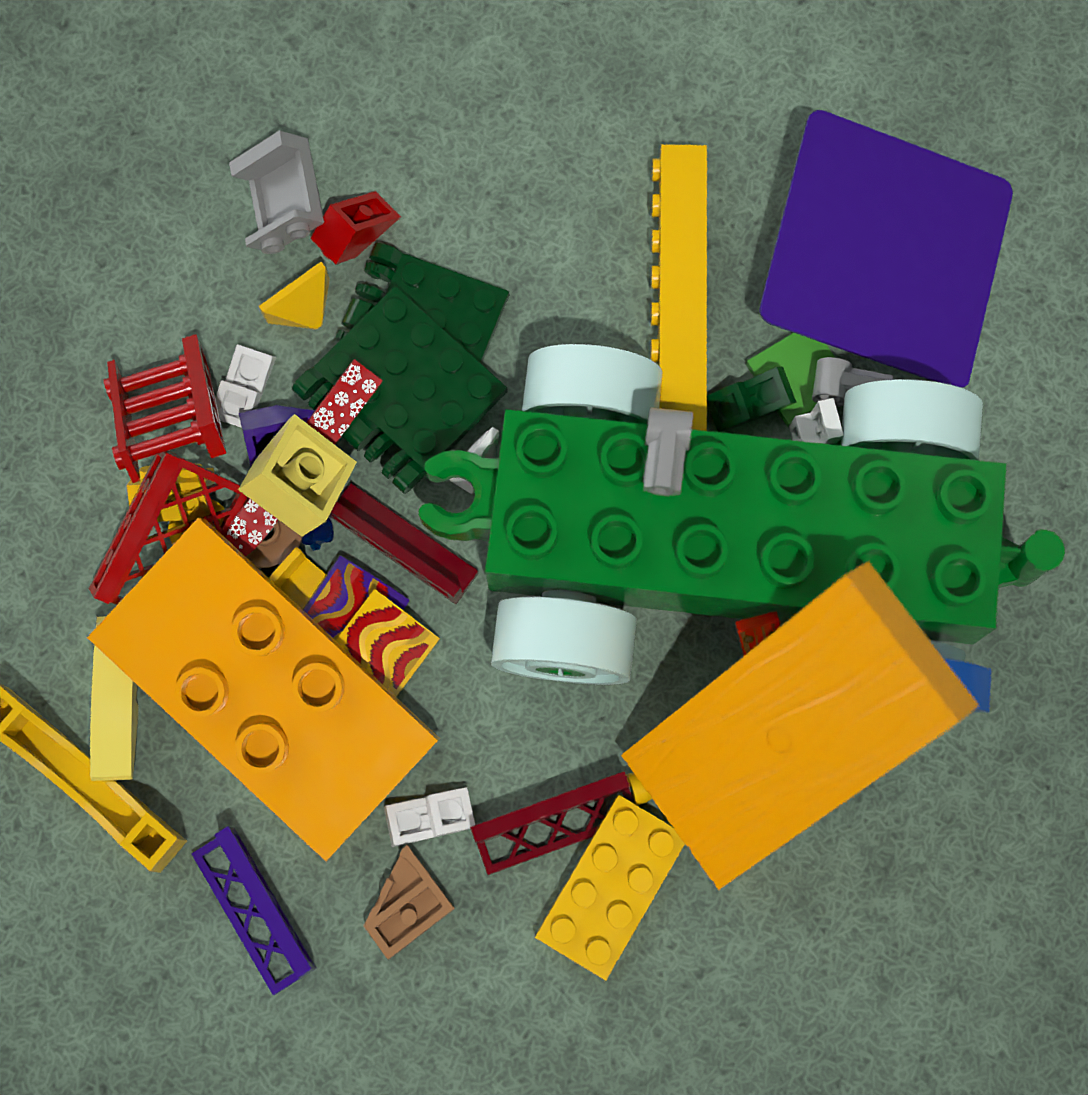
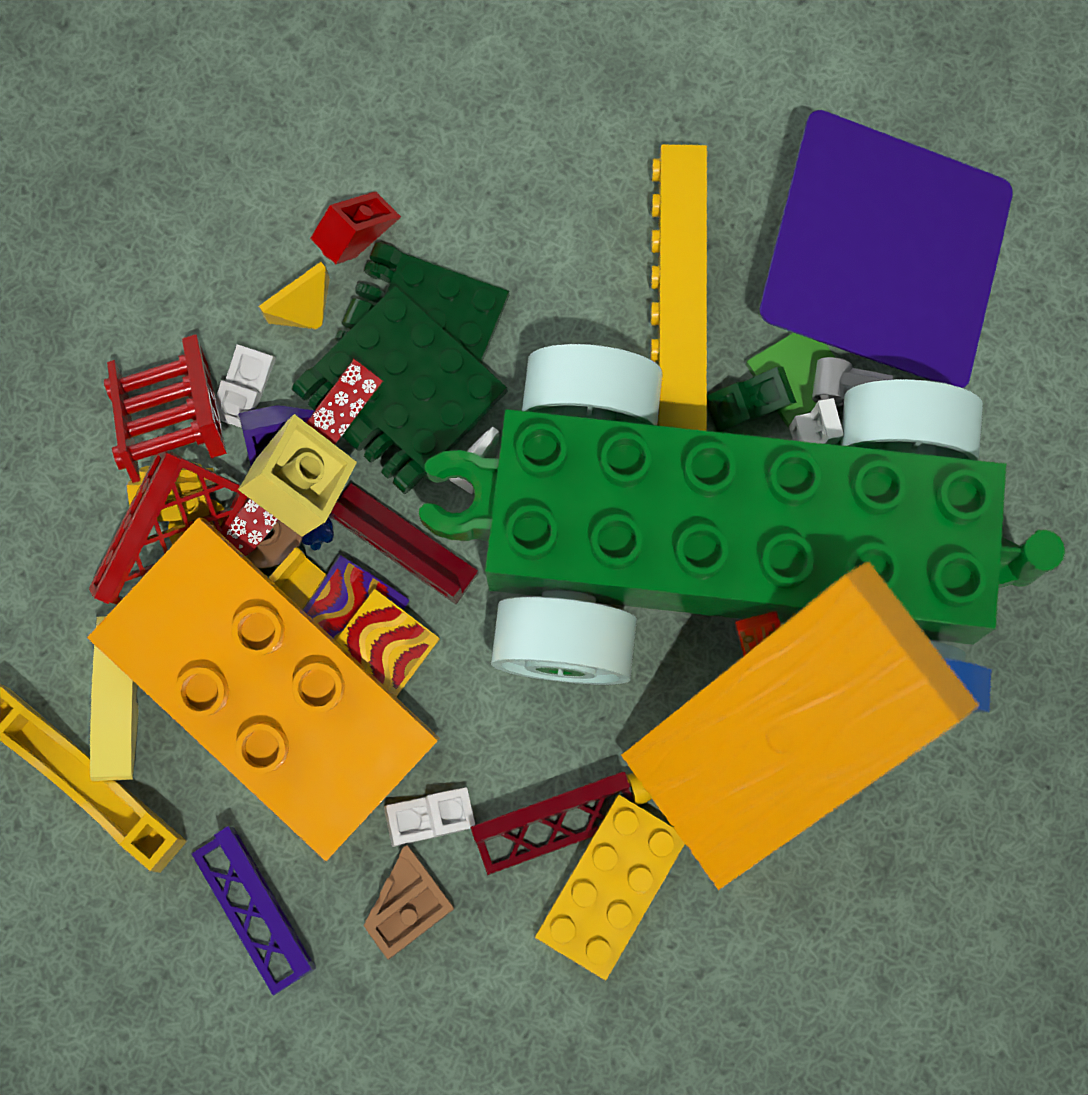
light grey panel [229,130,324,254] -> none
light grey piece [643,407,693,496] -> none

